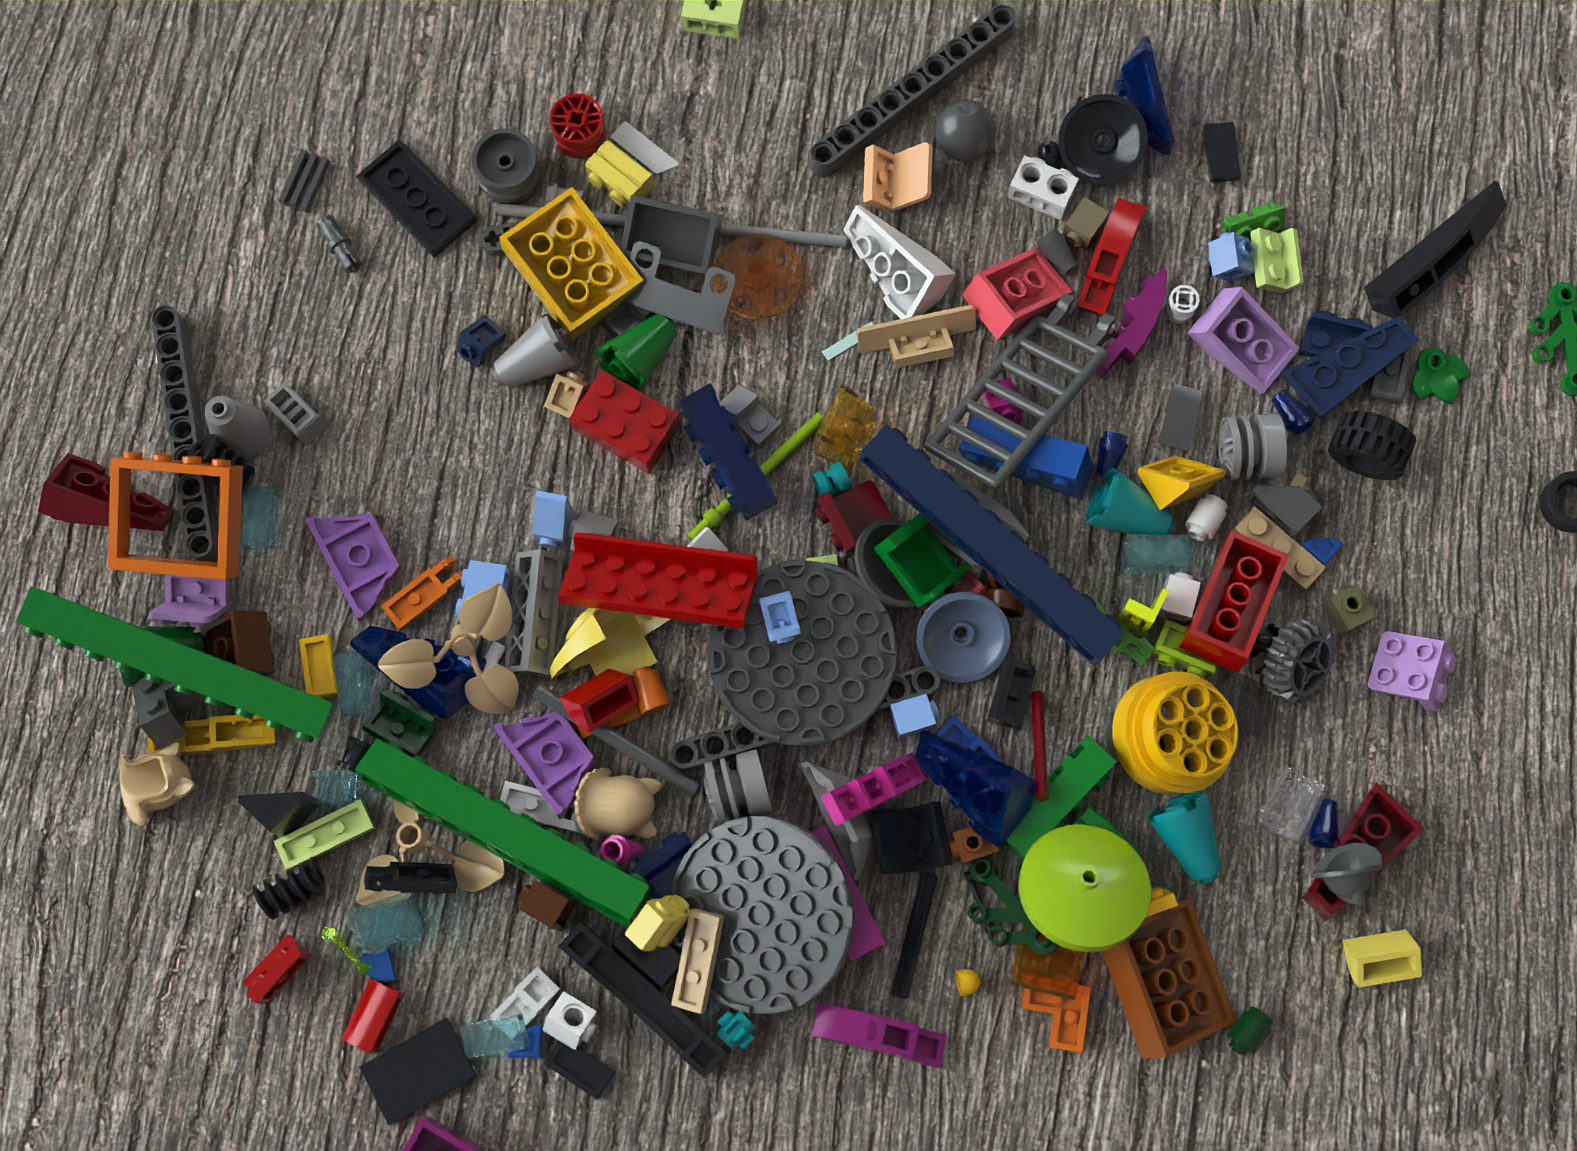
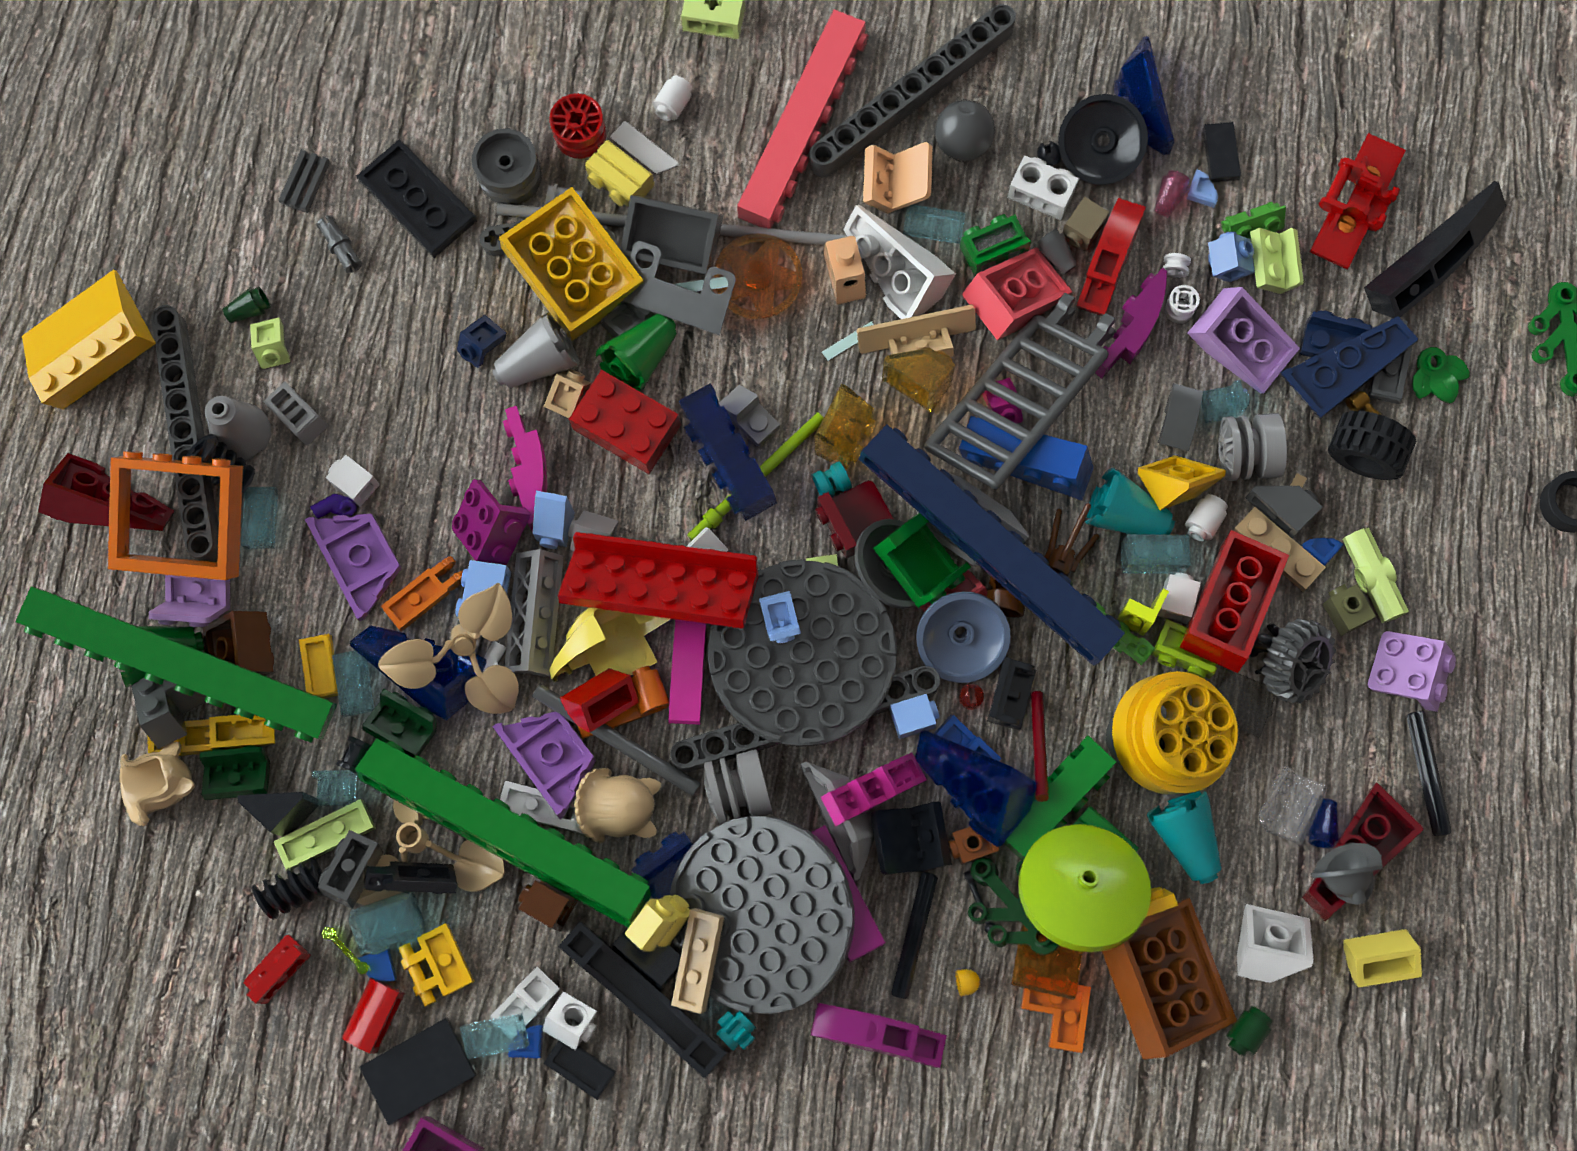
dark pink cone [601,835,643,866] -> none
clear blue cone [1096,431,1129,476] -> none
clear blue cone [1271,389,1314,436] -> none
none -> yellow slope [22,269,156,410]
none -> dark green bracket [199,745,270,801]
none -> dark green cone [223,287,270,324]
none -> yellowish green bracket [250,317,290,369]
none -> dark purple arm [310,494,357,519]
none -> dark grey brick [318,830,384,909]
none -> white brick [326,455,380,507]
none -> yellow plate [398,923,475,1007]
none -> magenta bracket [452,479,531,565]
none -> dark pink slope [503,406,547,532]
none -> white brick [653,75,692,121]
none -> dark pink slope [668,619,707,725]
none -> light aqua piece [674,276,728,292]
none -> coral brick [737,9,868,228]
none -> light nougat torso [824,236,866,305]
none -> clear yellow slope [882,348,955,413]
none -> clear light blue tile [903,204,966,244]
none -> clear red hinge [959,684,984,710]
none -> green window [960,214,1032,277]
none -> reddish brown plant [1044,503,1099,576]
none -> clear pink cone [1154,170,1190,217]
none -> white bush [1163,253,1191,278]
none -> light blue tile [1186,169,1218,208]
none -> clear light blue bracket [1201,380,1250,423]
none -> white slope [1237,904,1314,983]
none -> red piece [1310,133,1406,270]
none -> yellowish green piece [1342,528,1409,623]
none -> pearl gold hand [1345,391,1382,415]
none -> black axle [1407,711,1452,836]

